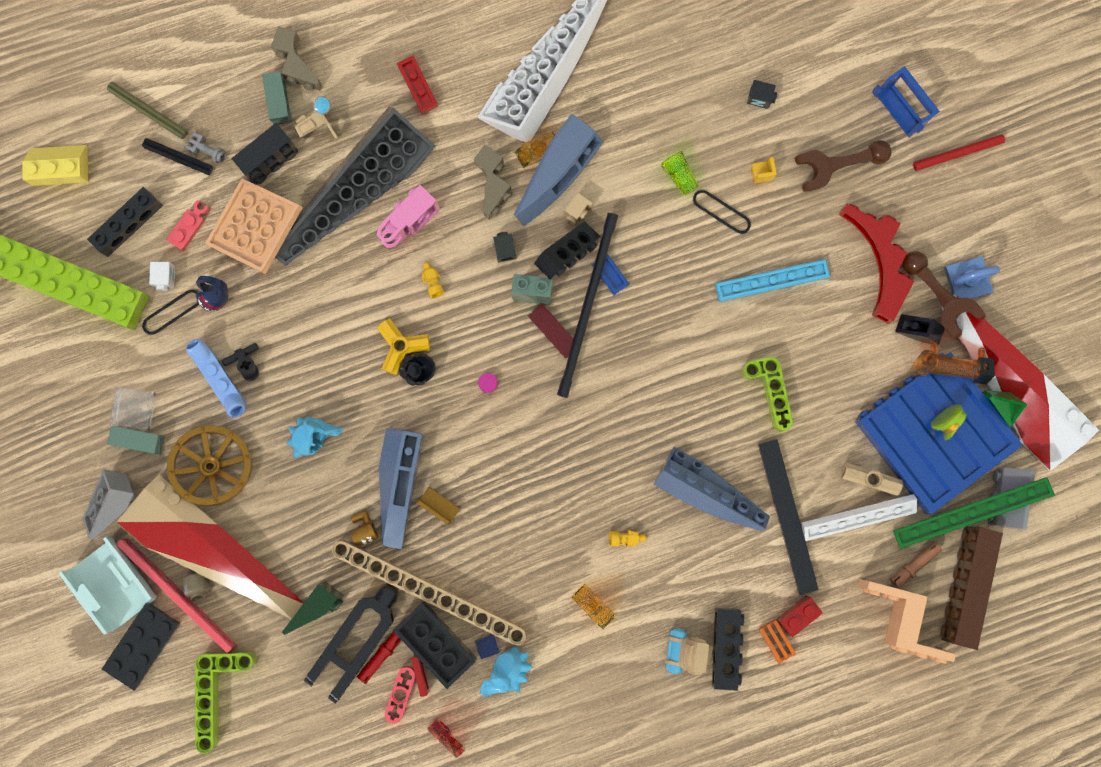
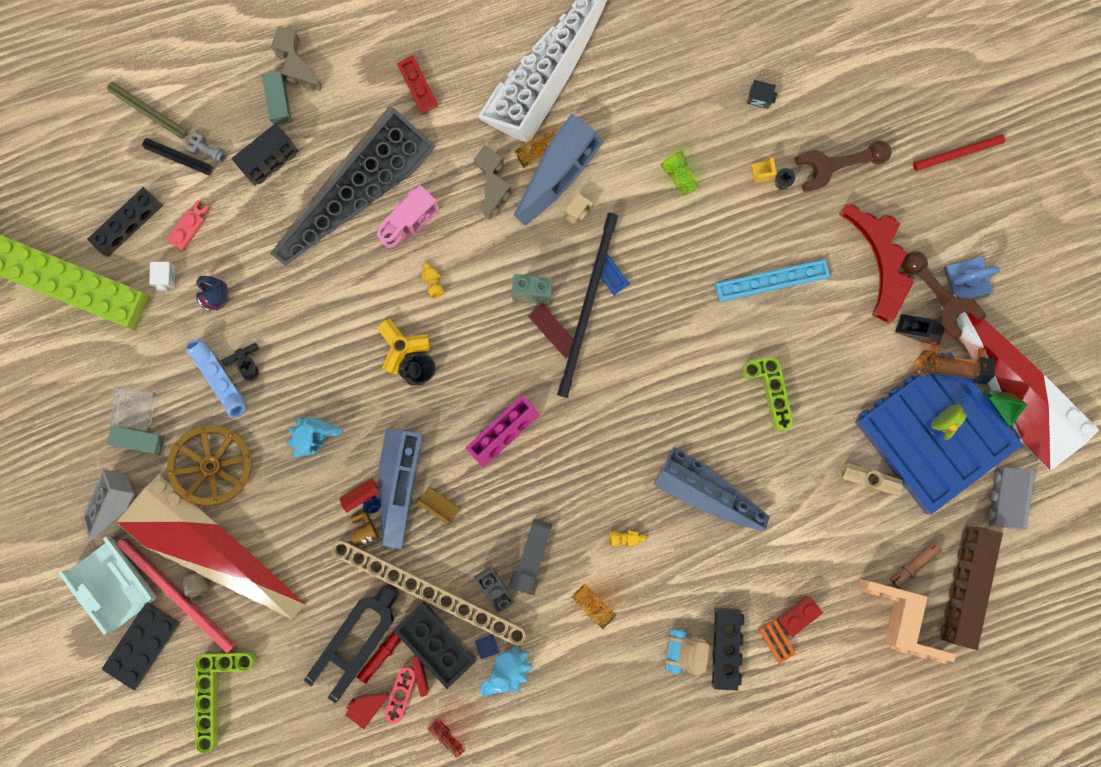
light yellow slope [22,145,89,186] -> none
black piece [142,290,199,335] -> none
light nougat plate [205,178,303,274] -> none
dark green slope [282,581,344,635] -> none
tan piece [293,95,338,139] -> none
dark pink tile [478,373,498,393] -> none
pearl dark grey brick [493,232,517,263] -> none
black brick [534,221,601,280] -> none
black piece [693,190,751,234] -> none
black tile [758,439,819,595] -> none
white plate [802,494,917,541] -> none
blue piece [872,66,940,138] -> none
green tile [893,477,1055,549] -> none
none -> red tile [339,478,379,513]
none -> red slope [345,692,390,730]
none -> clear blue plate [362,496,381,514]
none -> dark pink brick [465,396,540,468]
none -> dark grey slope [474,565,515,612]
none -> dark grey beam [509,518,552,595]
none -> black bush [775,168,795,190]

